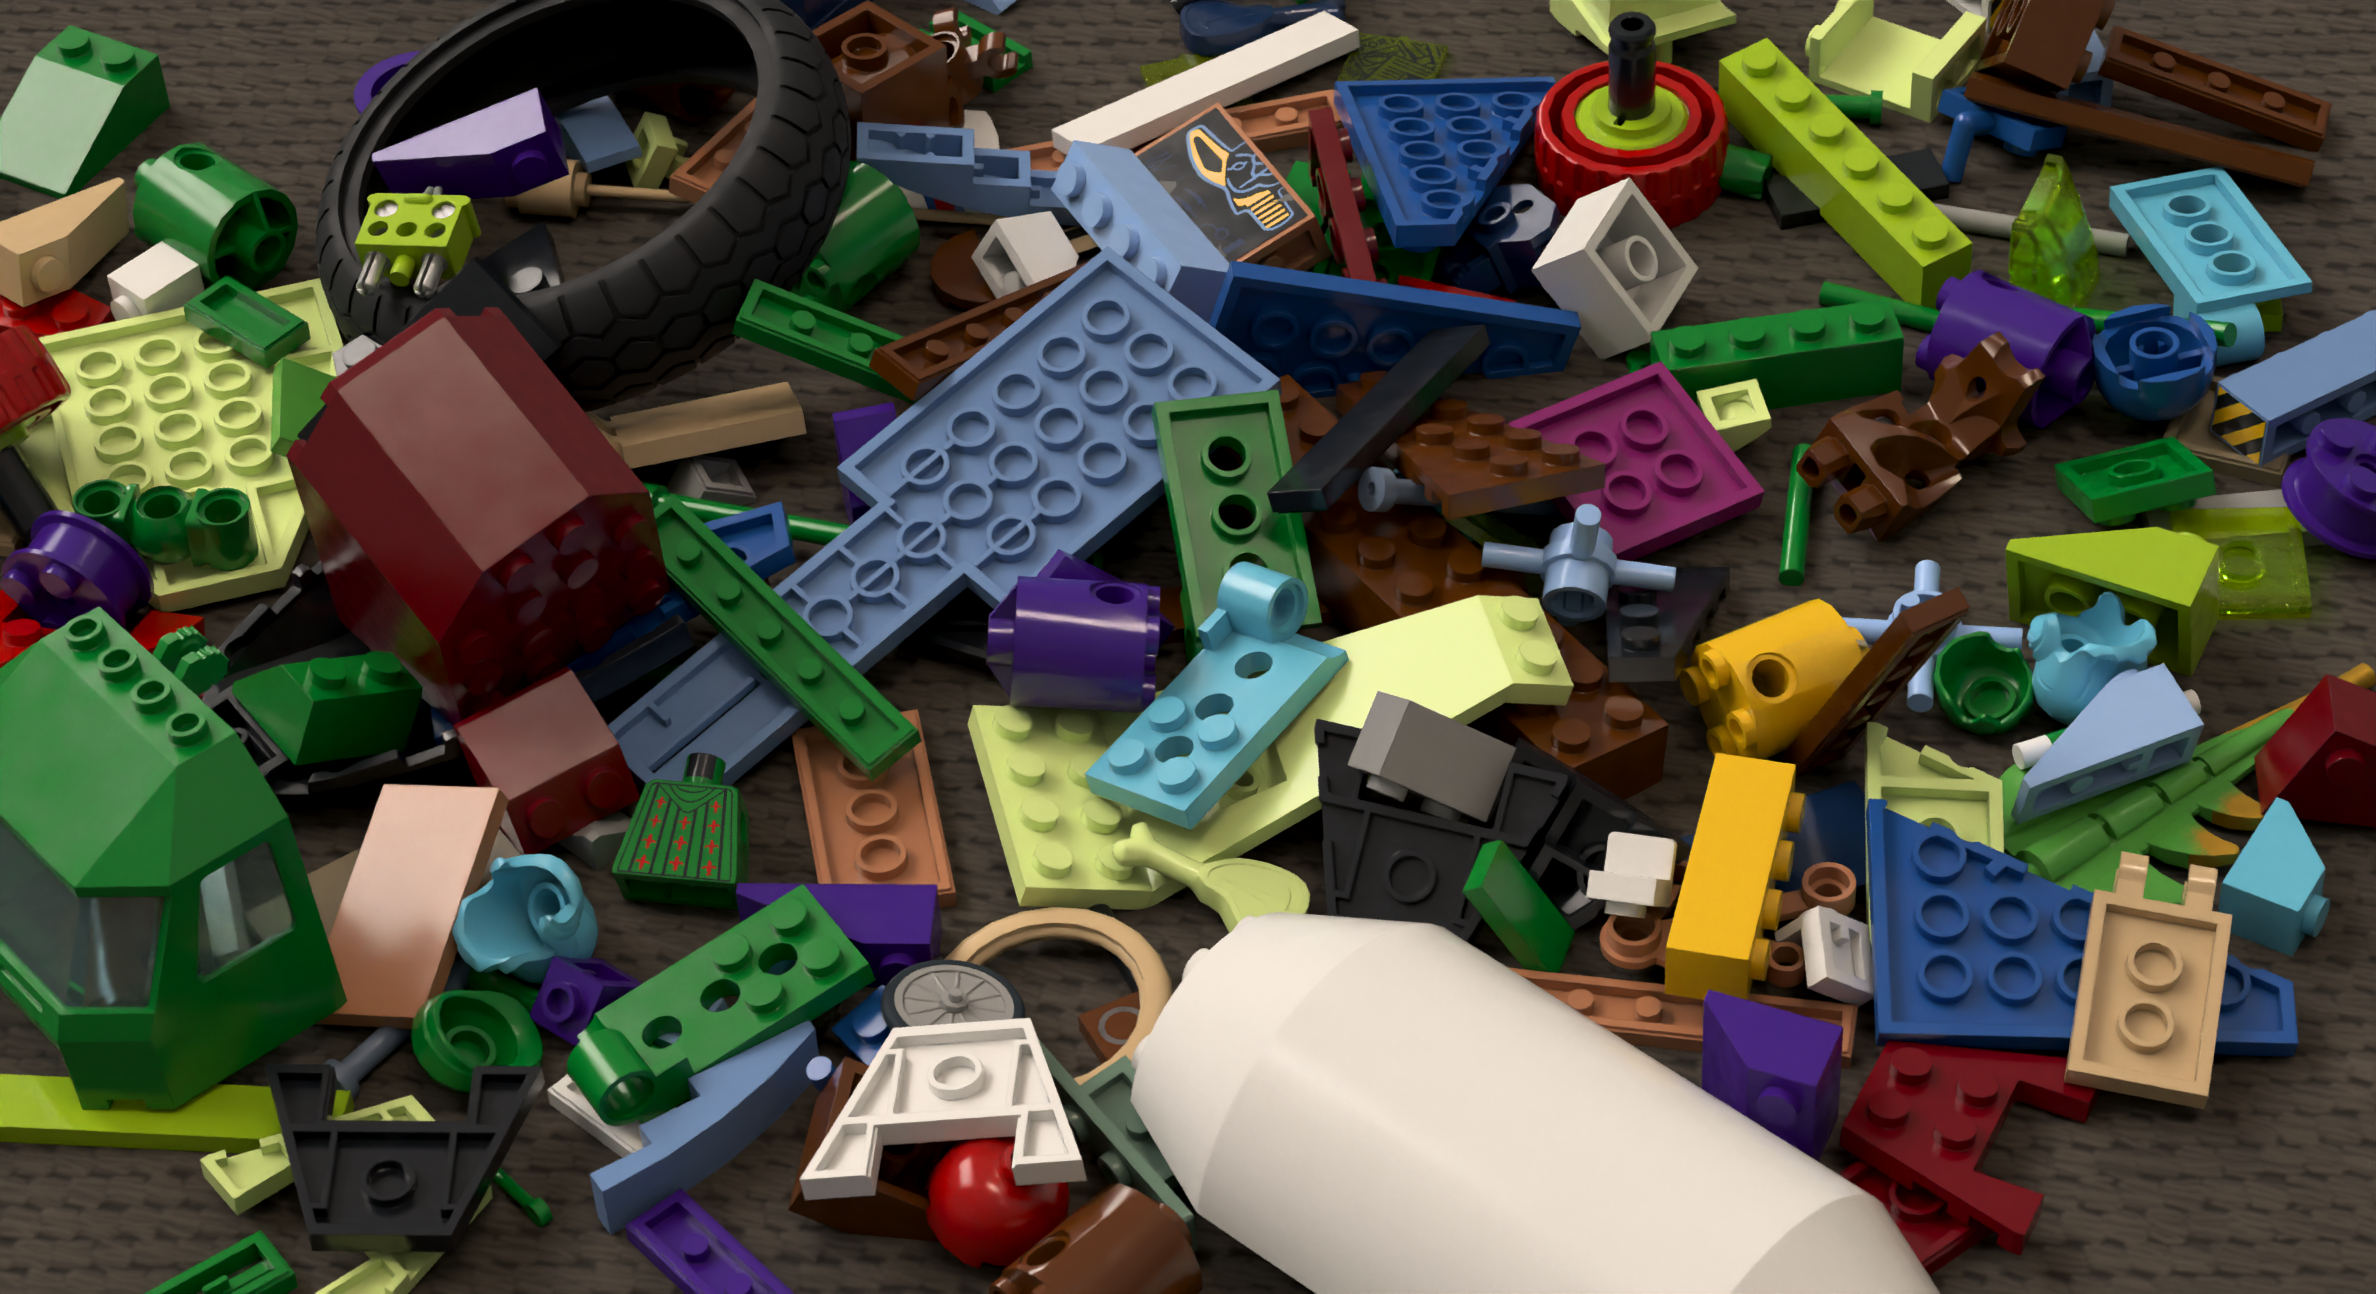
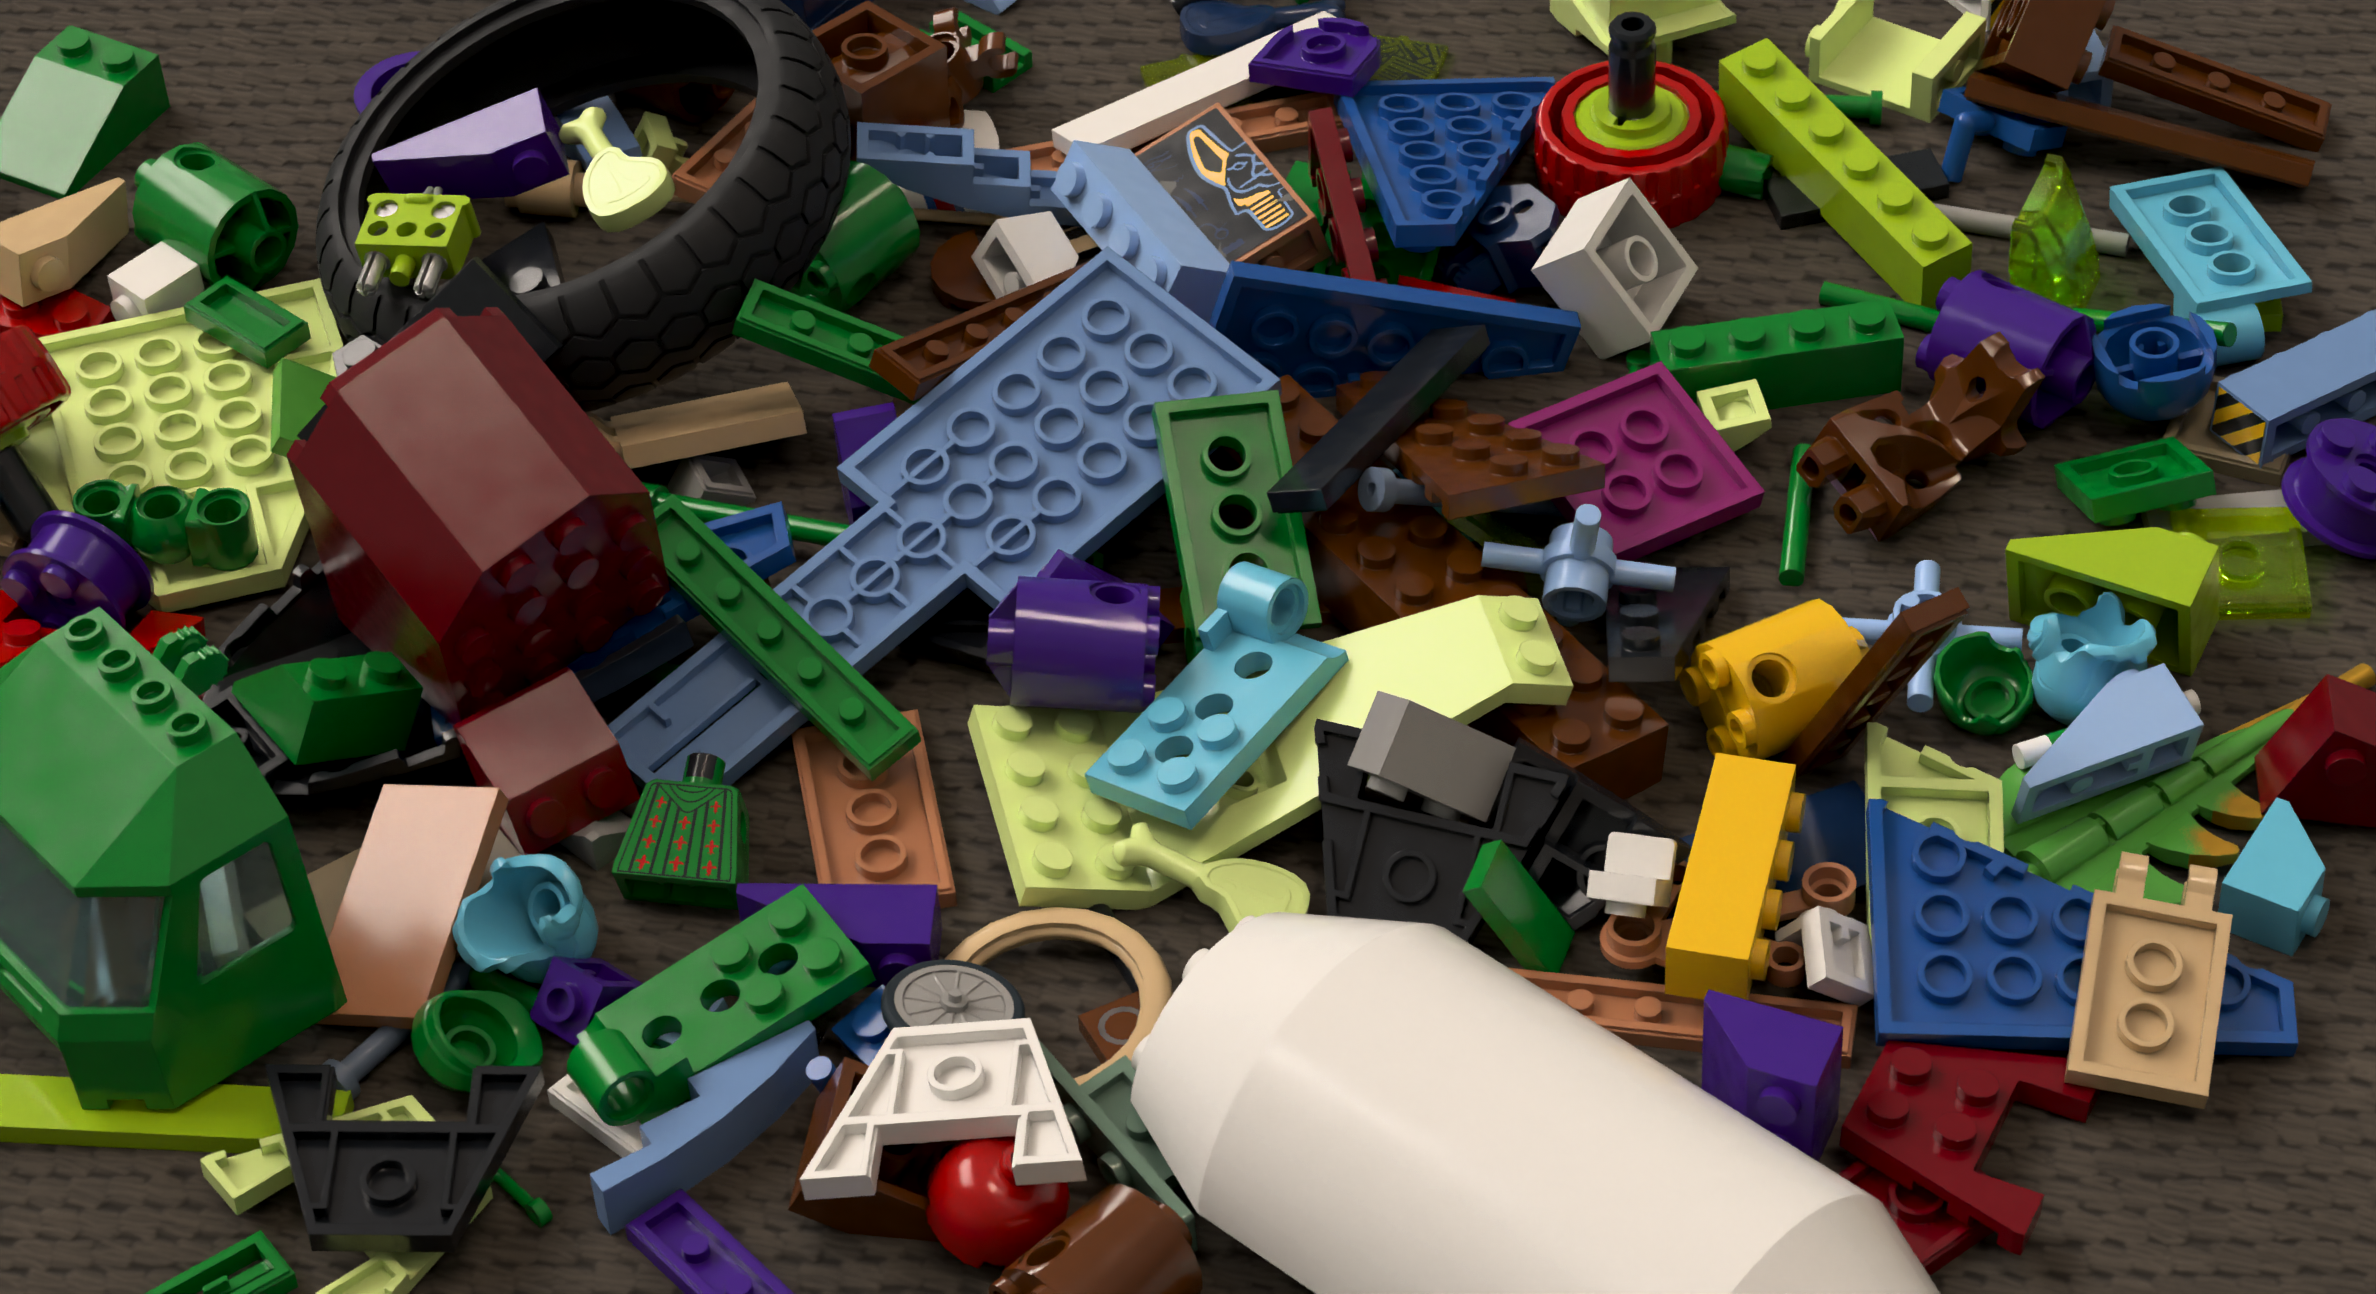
none -> yellowish green piece [559,107,675,232]
none -> dark purple tile [1248,17,1382,97]

